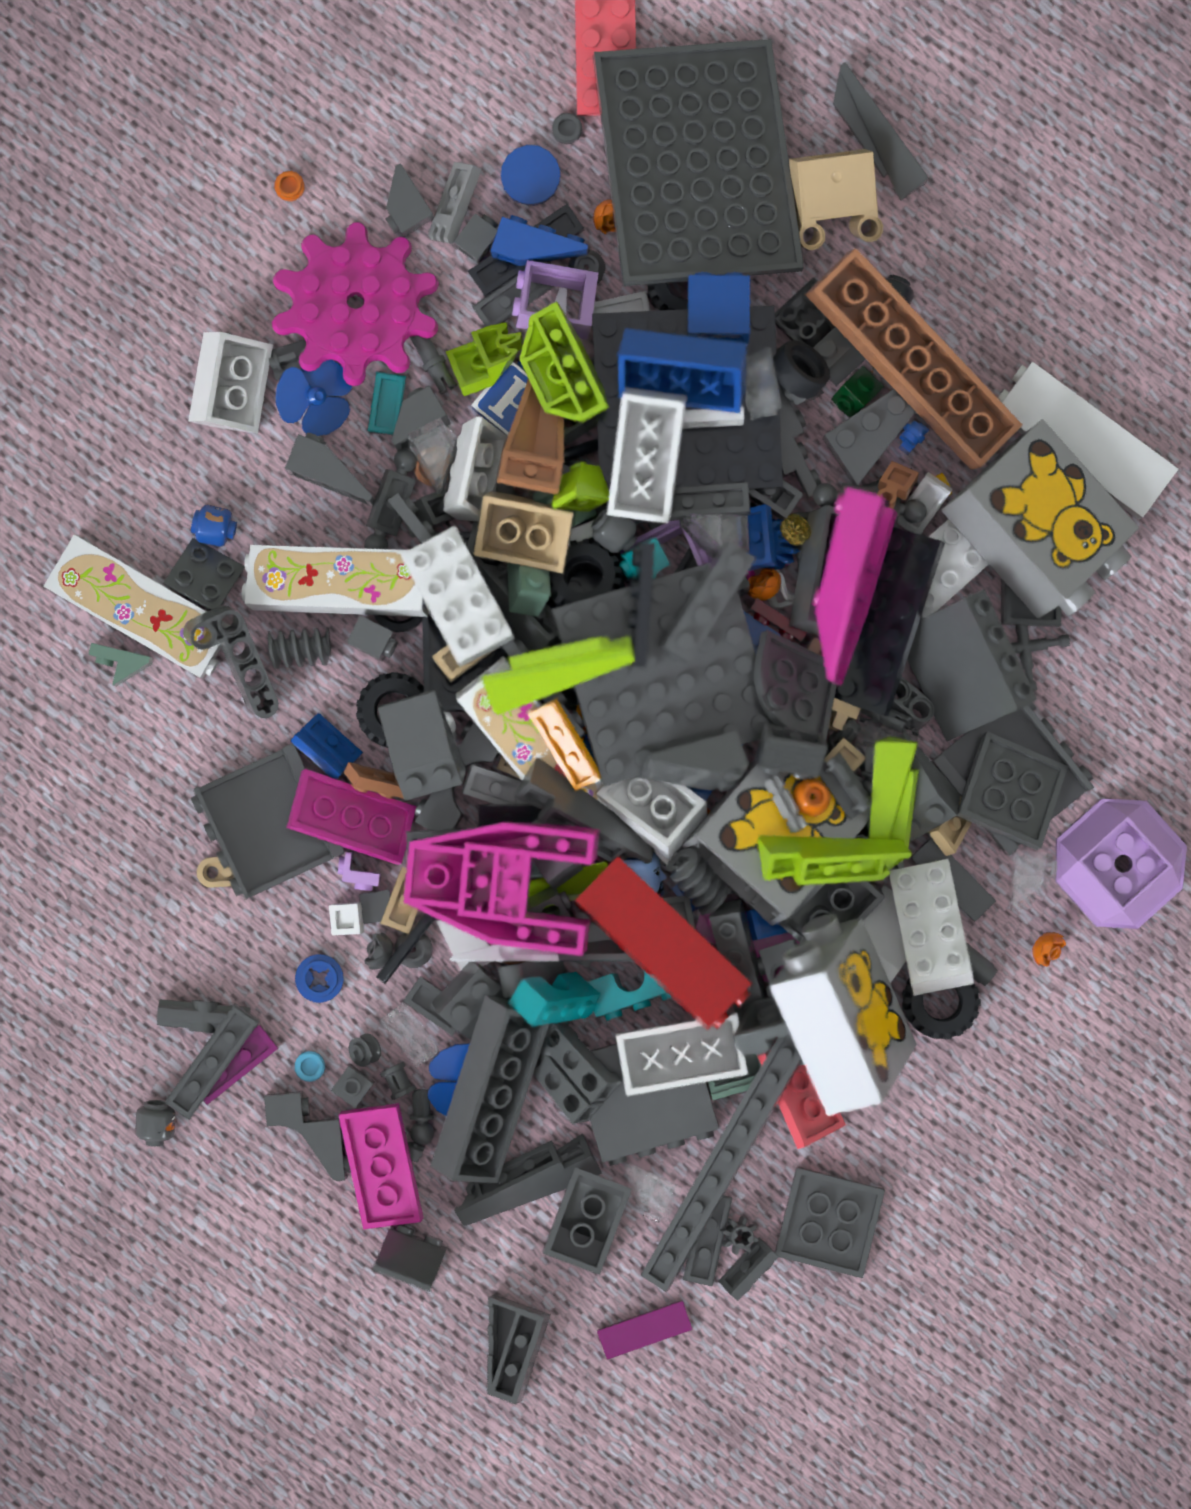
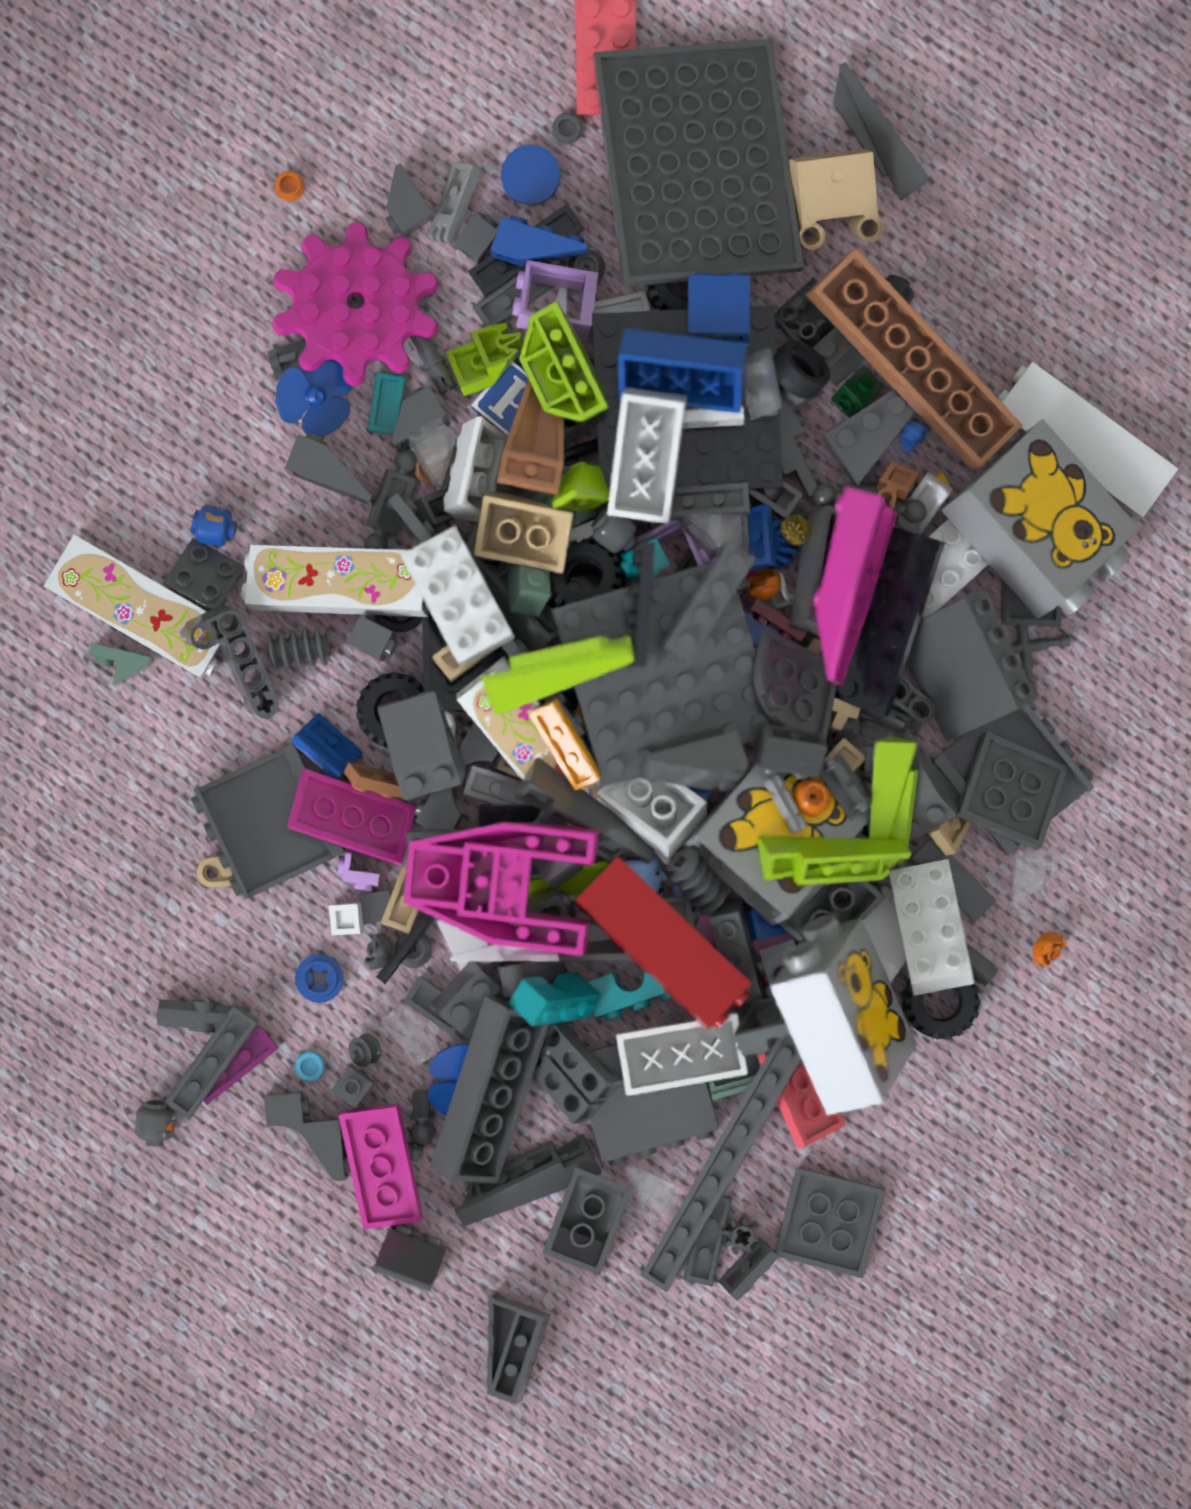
white slope [188,332,273,433] -> none
dark grey bush [380,1061,417,1100] -> none
orange plate [593,199,616,234] -> none
magenta tile [597,1300,693,1360] -> none
lavender piece [1055,799,1187,929] -> none

